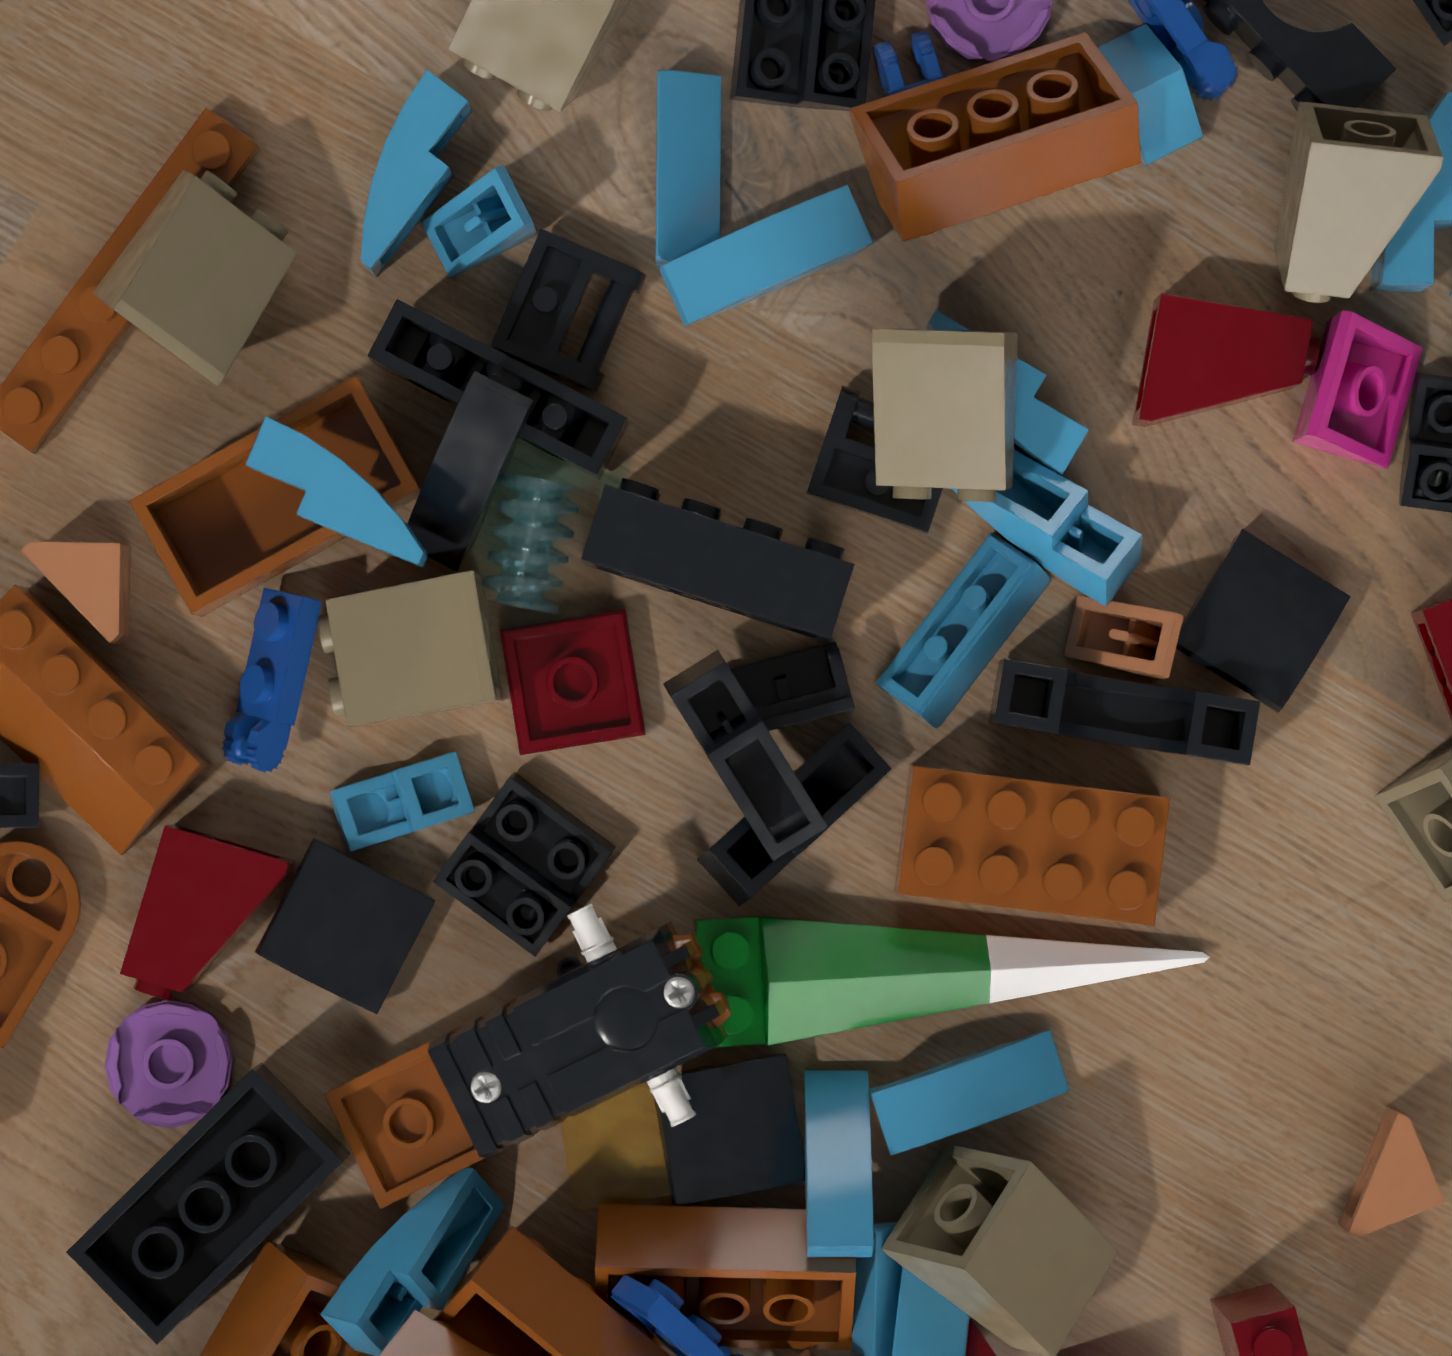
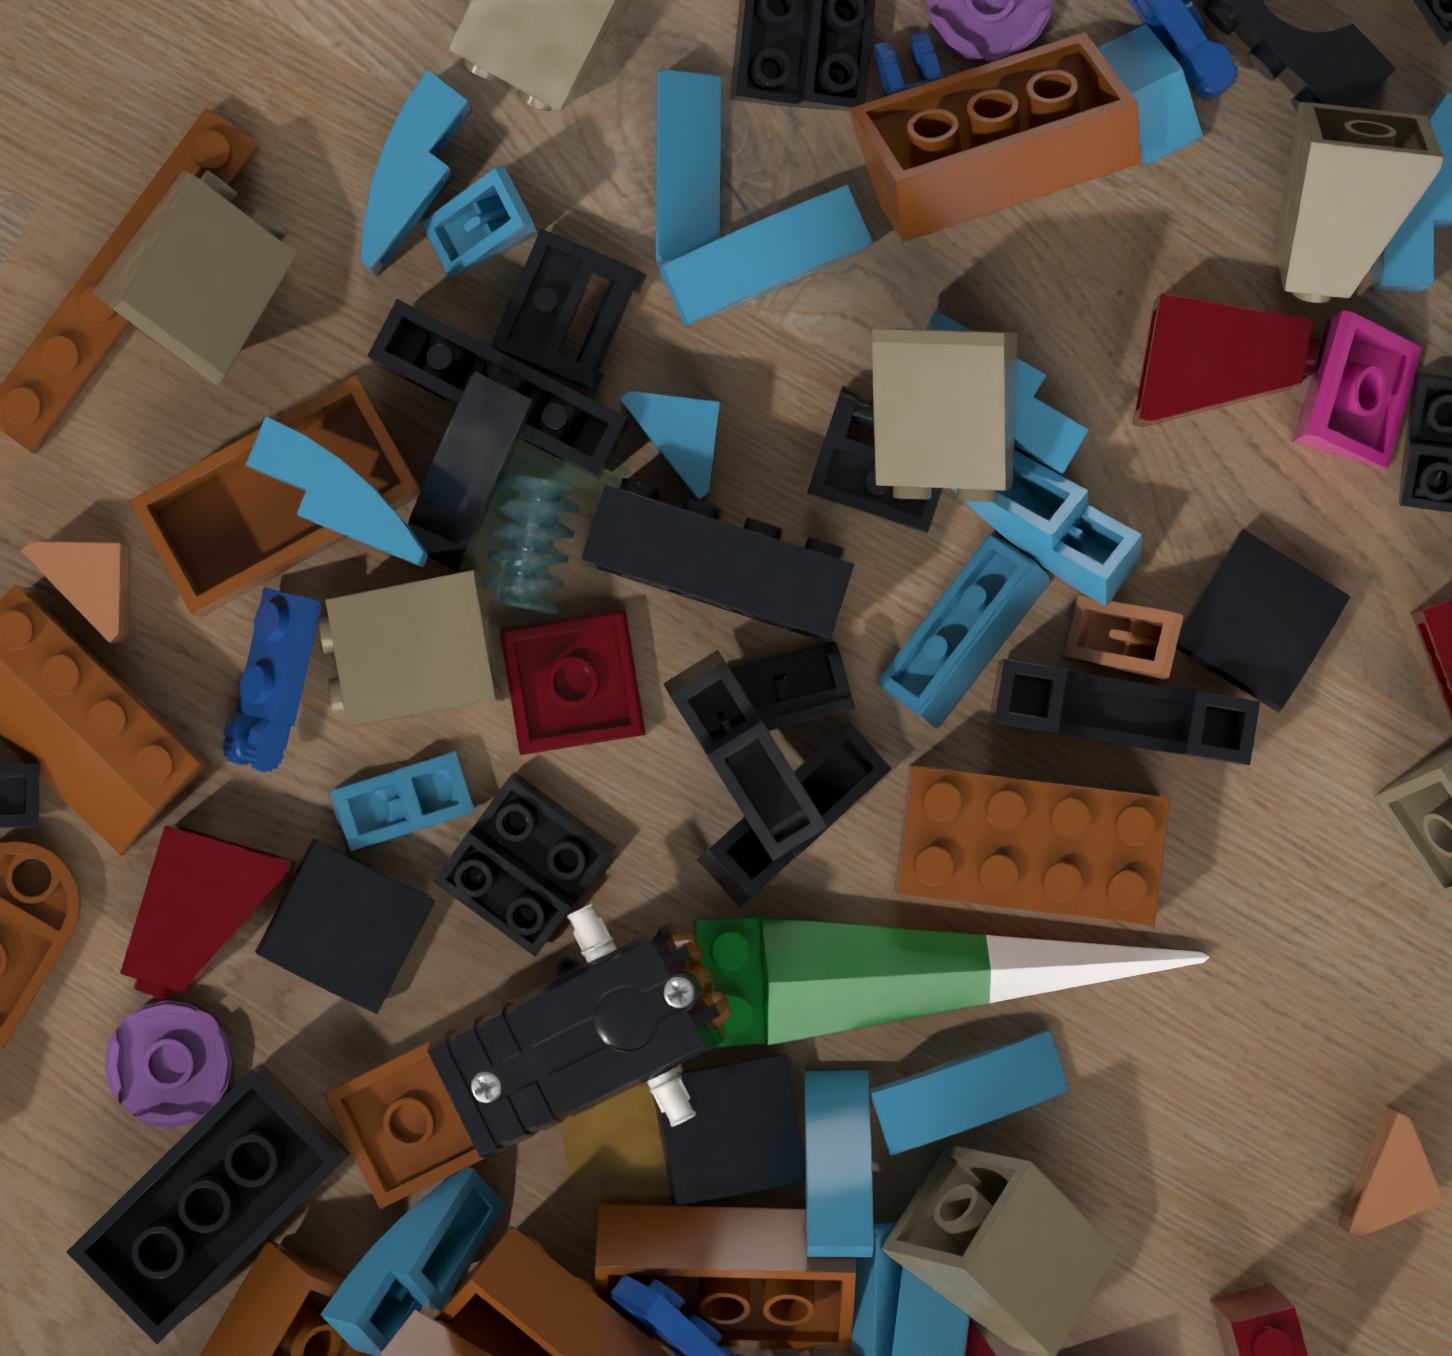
none -> dark azure slope [620,391,720,502]

